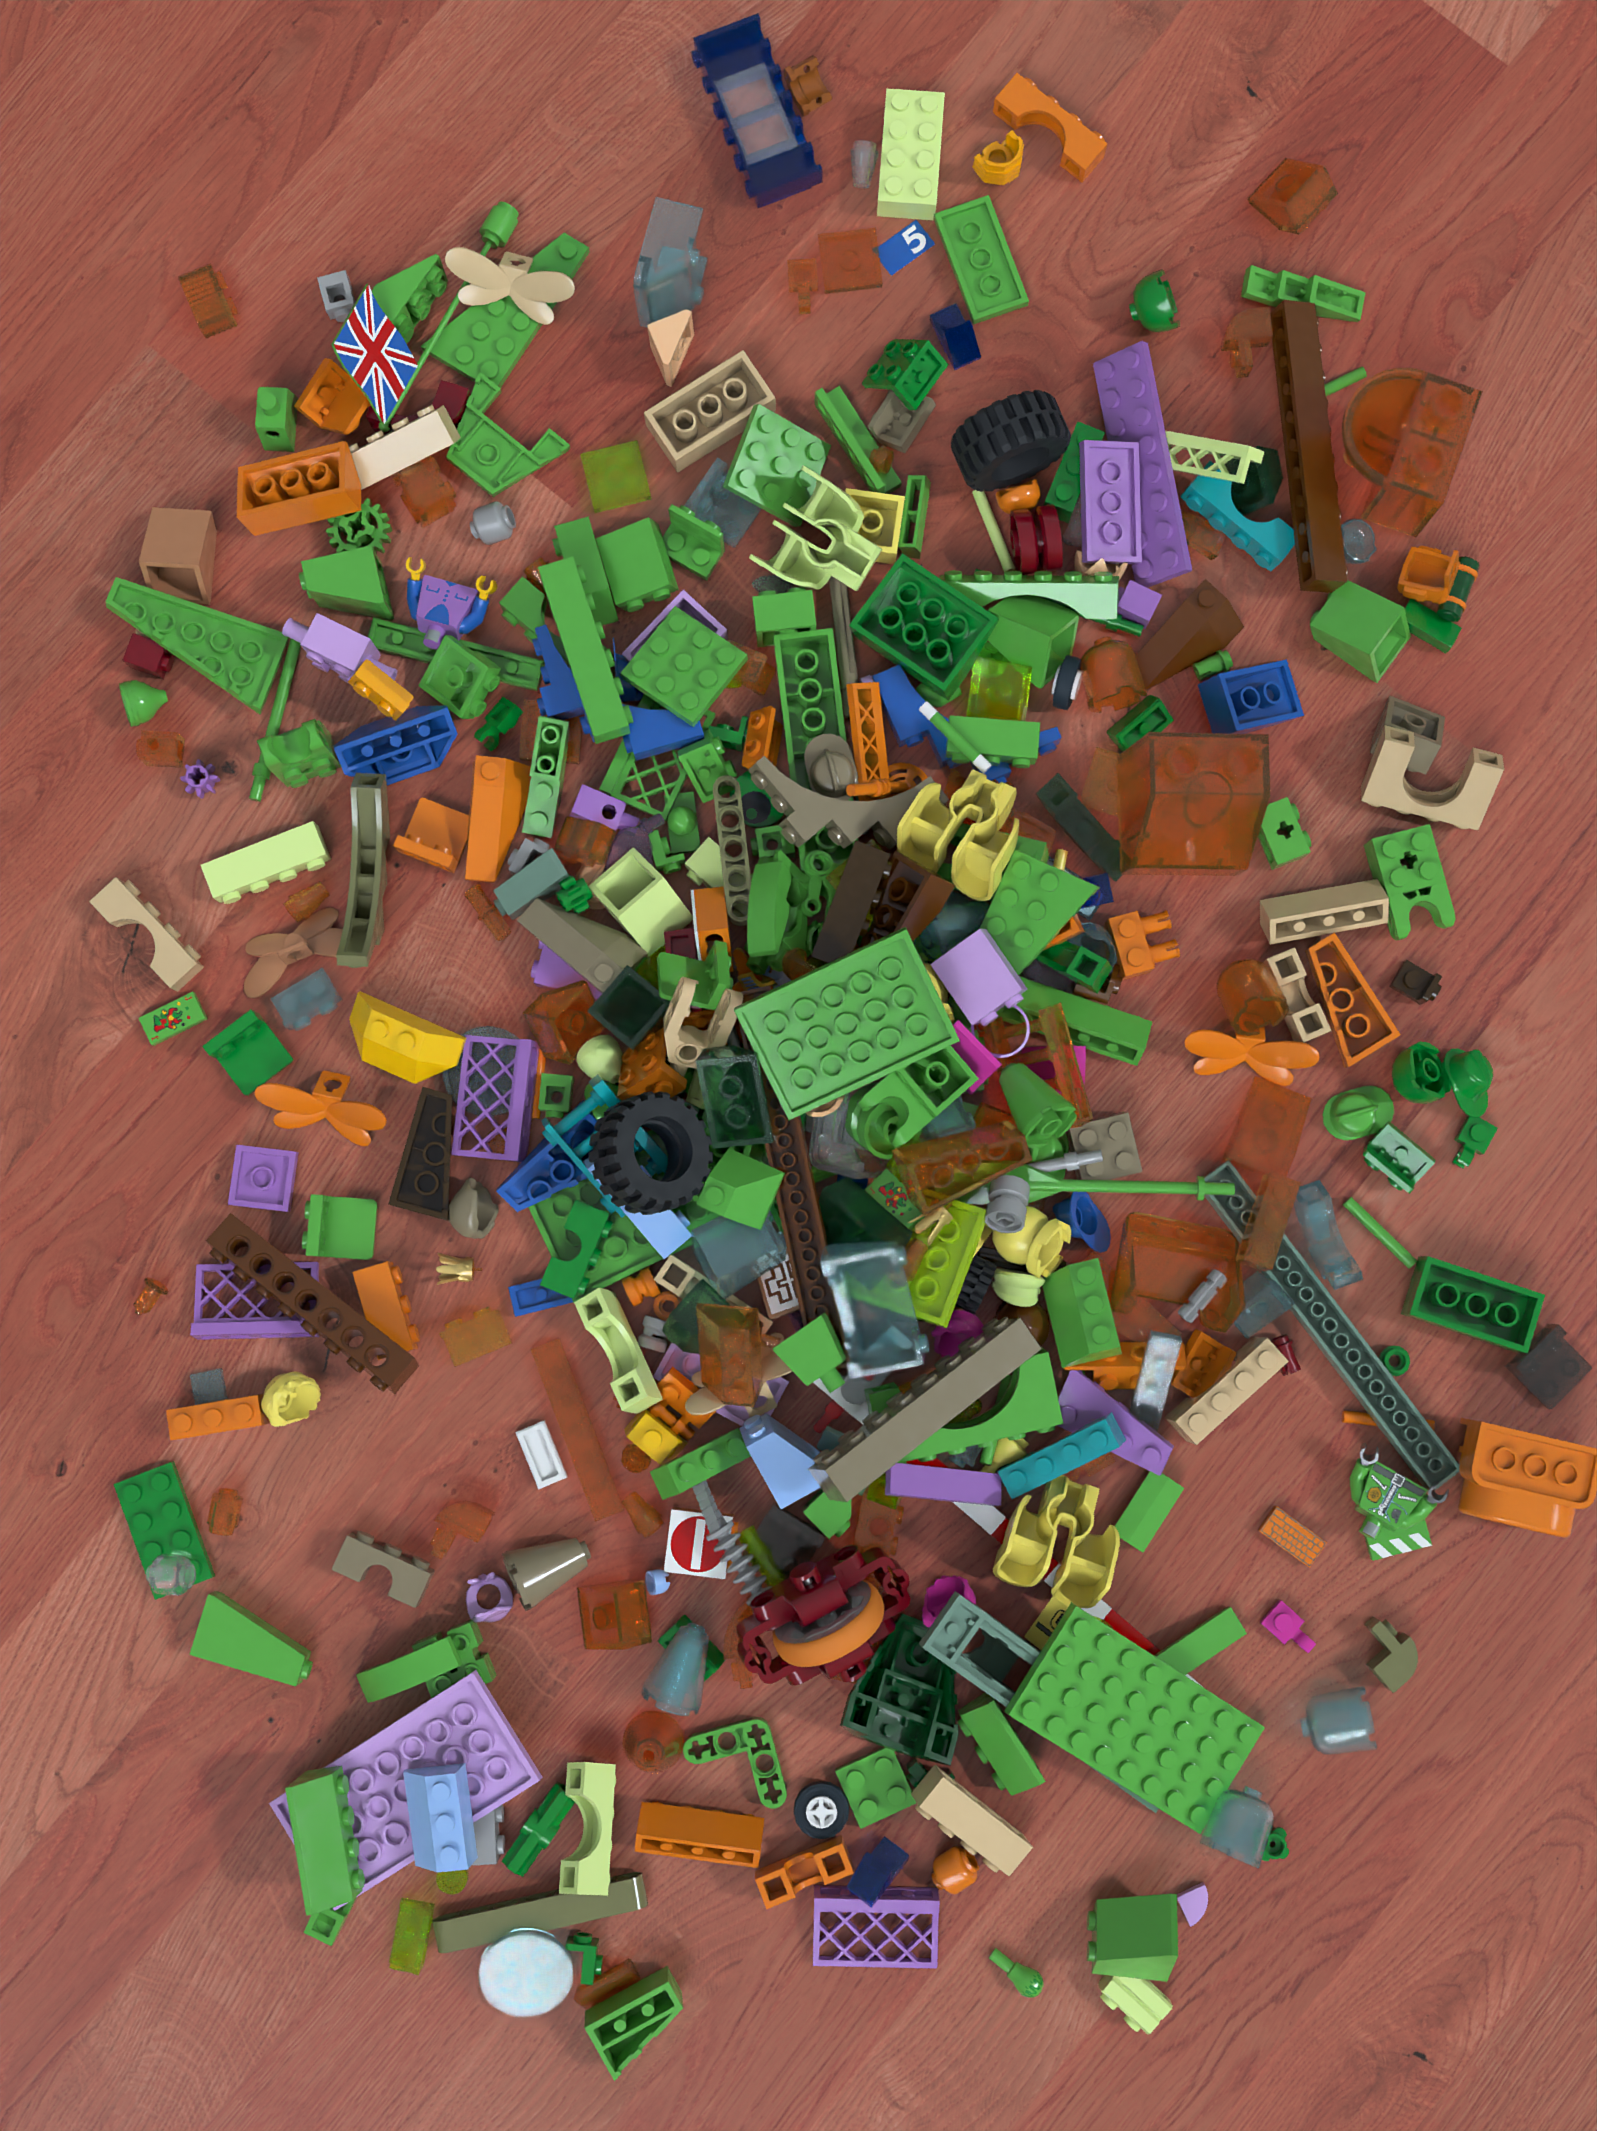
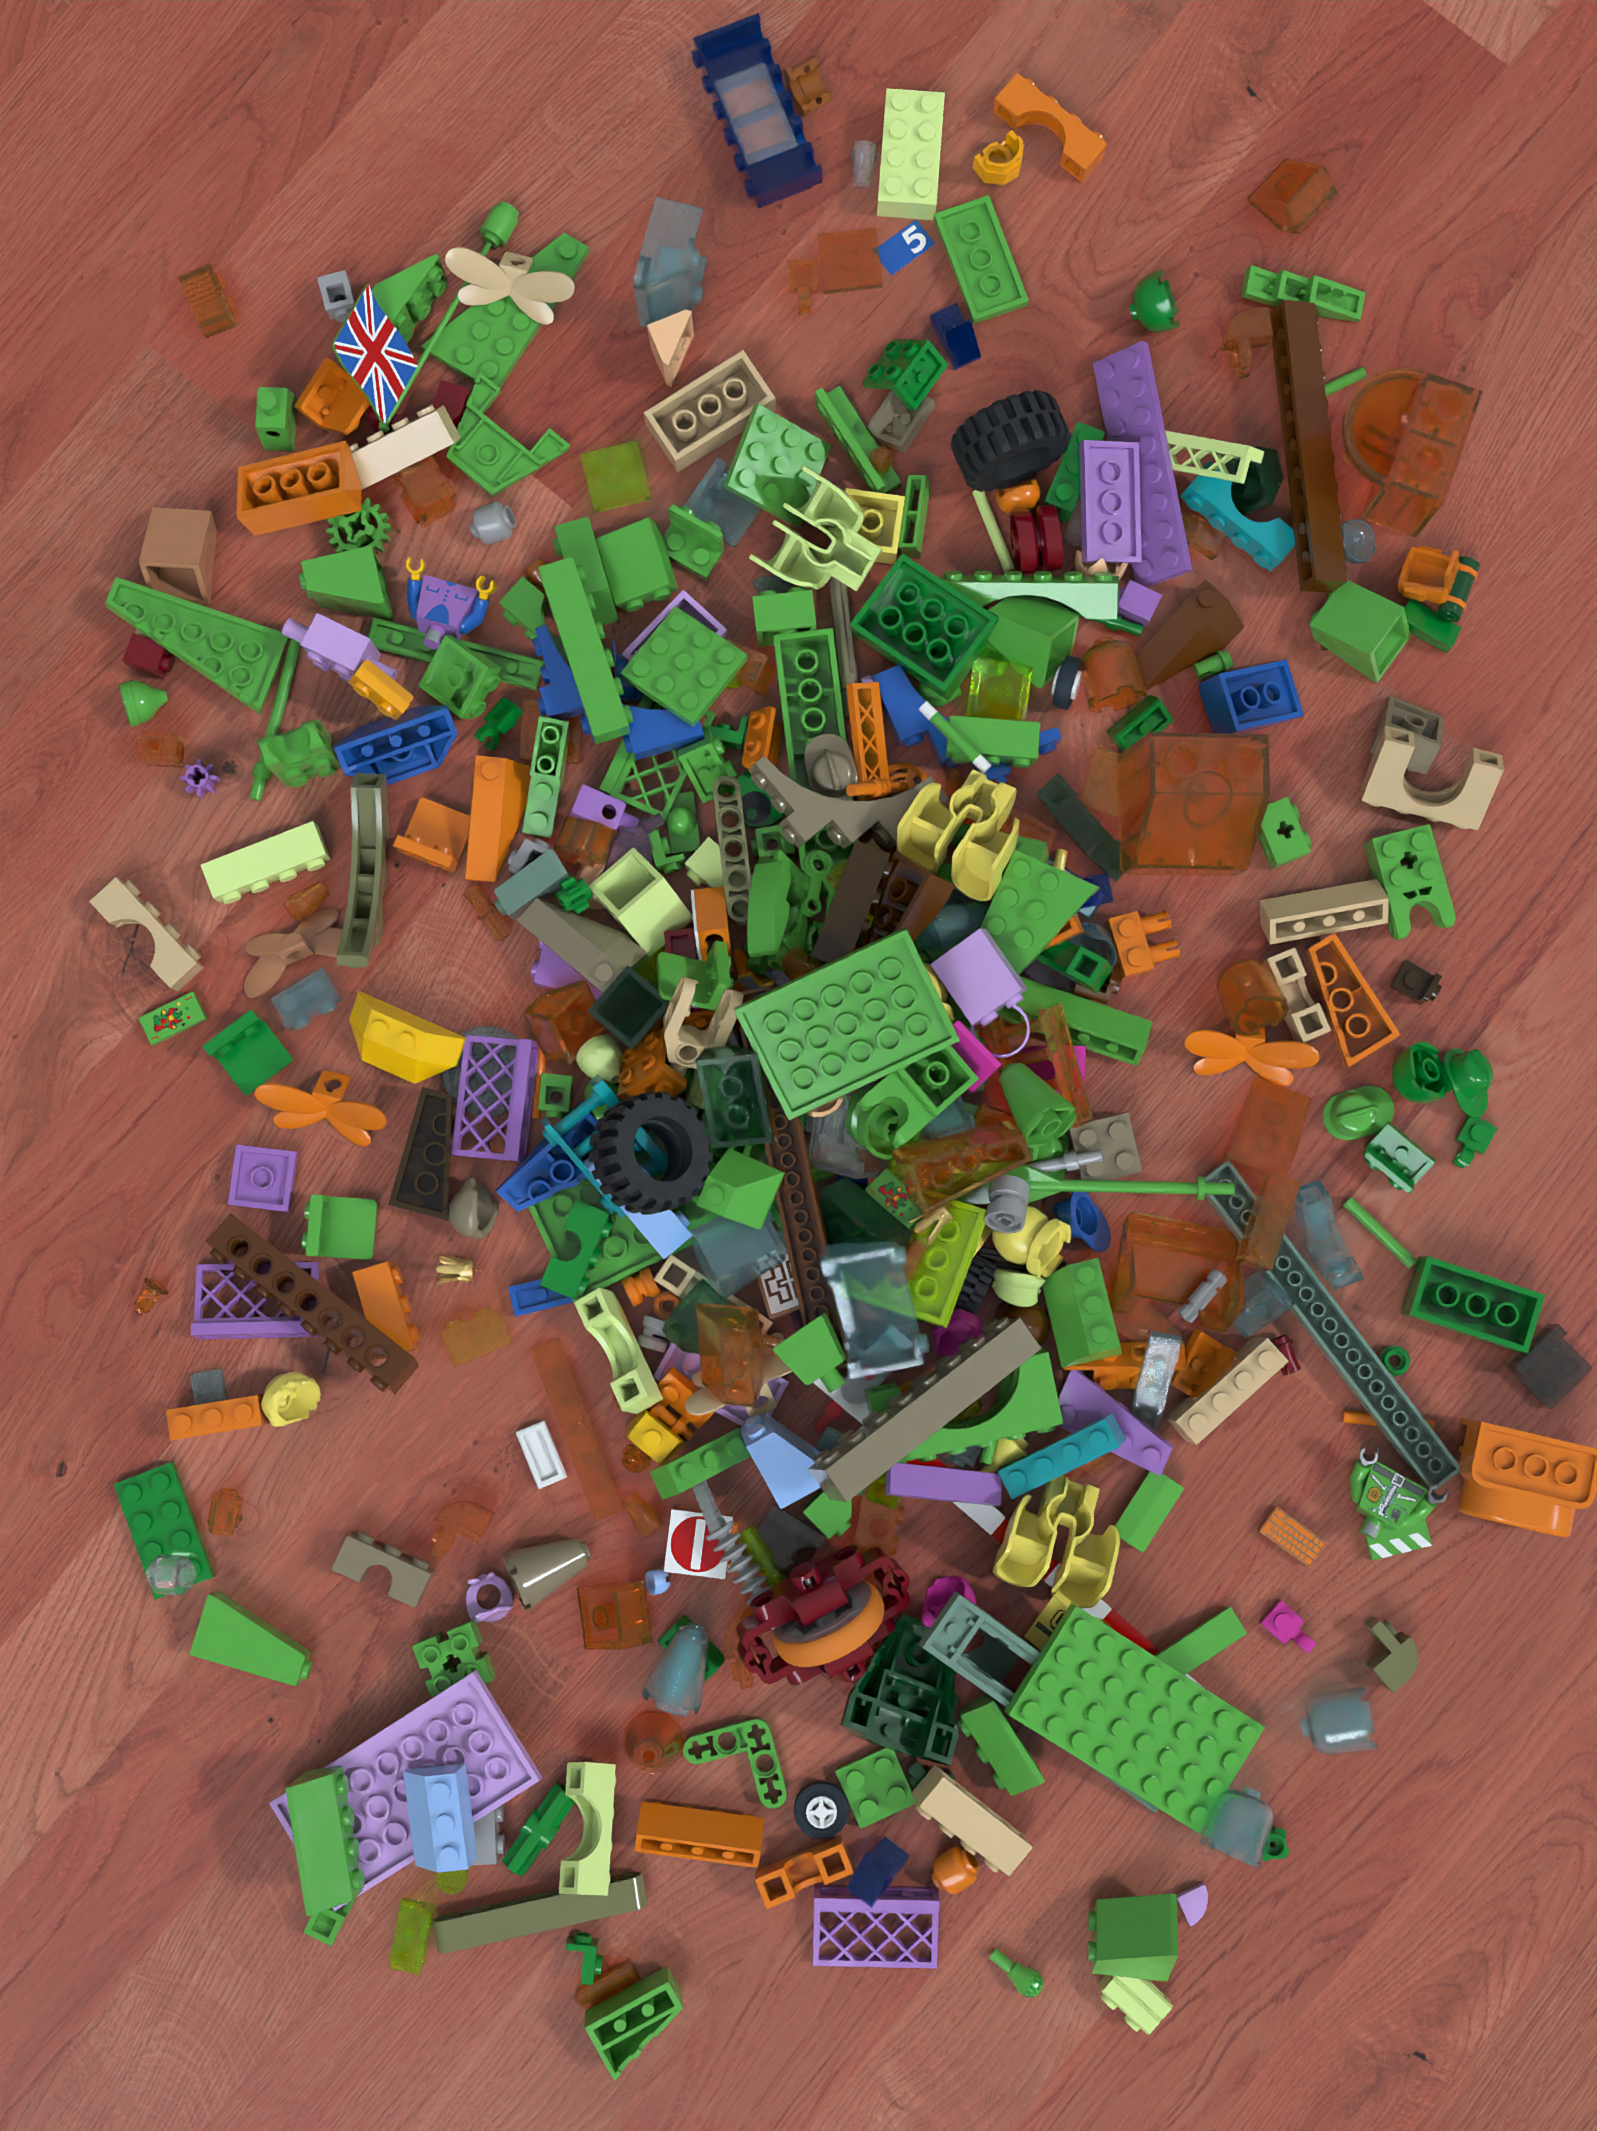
bright green slope [356,1635,462,1703] -> none
clear light blue tile [479,1928,573,2017] -> none

